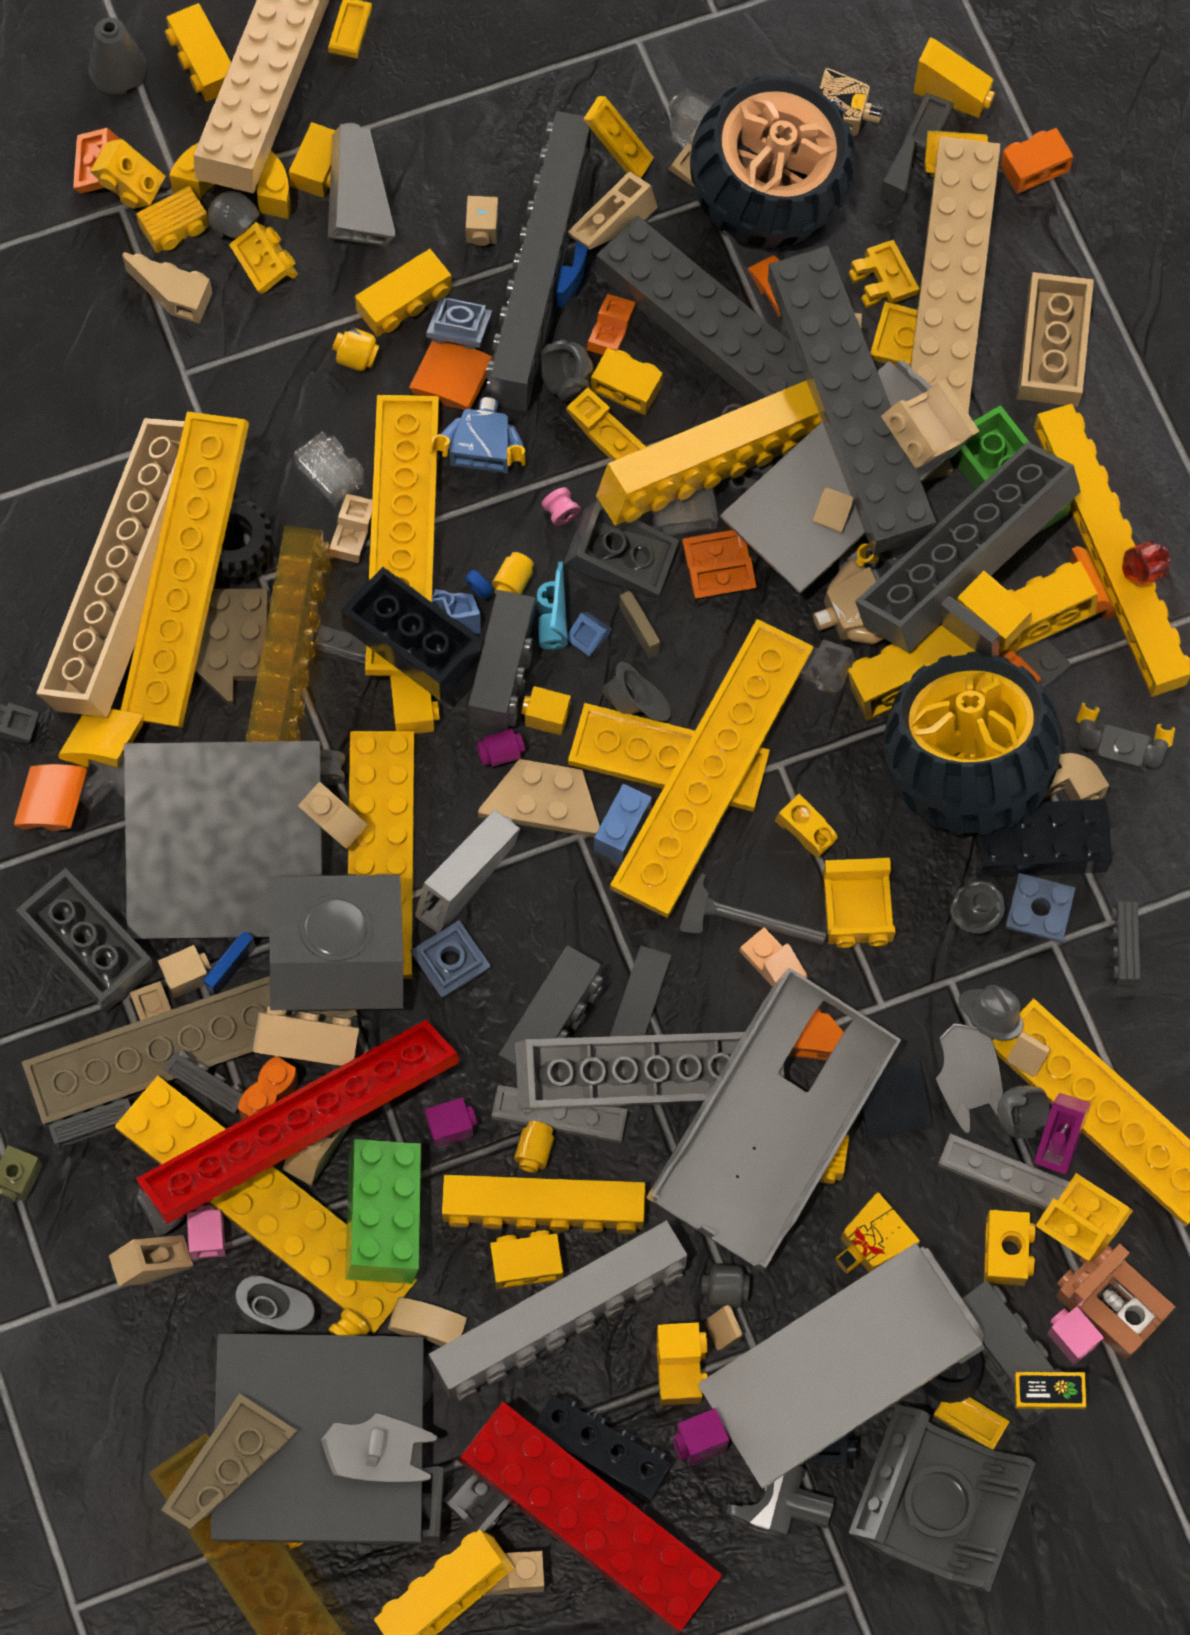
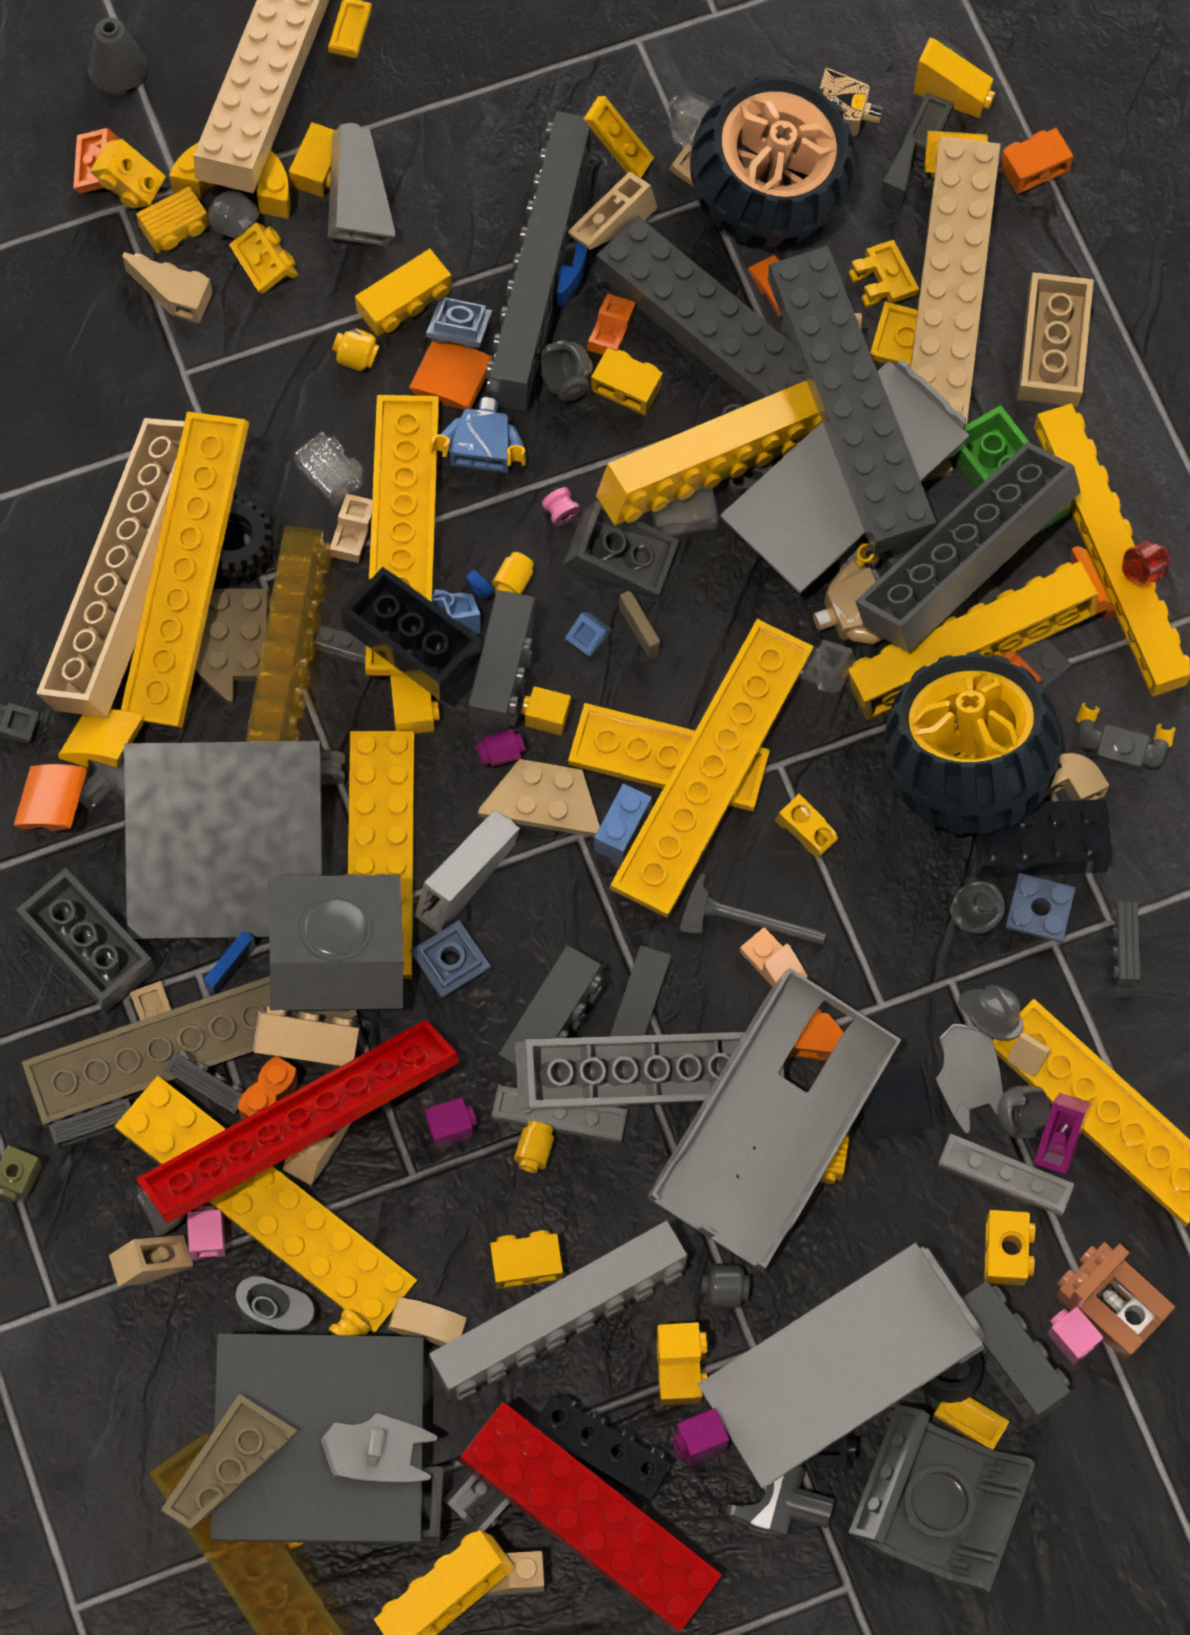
tan brick [158,945,212,999] -> none
yellow brick [165,3,231,102] -> none
tan brick [298,781,368,849] -> none
bright green brick [345,1139,421,1284] -> none
yellow brick [442,1175,645,1234] -> none
tan brick [466,196,498,246] -> none
medium azure panel [537,562,568,650] -> none
yellow slope [566,387,646,461] -> none
dark grey piece [602,661,671,722] -> none
orange slope [682,530,757,599] -> none
tan slope [705,1305,742,1351] -> none
tan slope [812,487,854,533] -> none
yellow panel [823,858,896,948] -> none
yellow torso [835,1192,920,1274] -> none
tan panel [881,379,979,469] -> none
tile [941,596,999,657] -> none
yellow brick [957,571,1032,649] -> none
tile [1014,1372,1086,1409] -> none
yellow slope [1035,1173,1133,1263] -> none

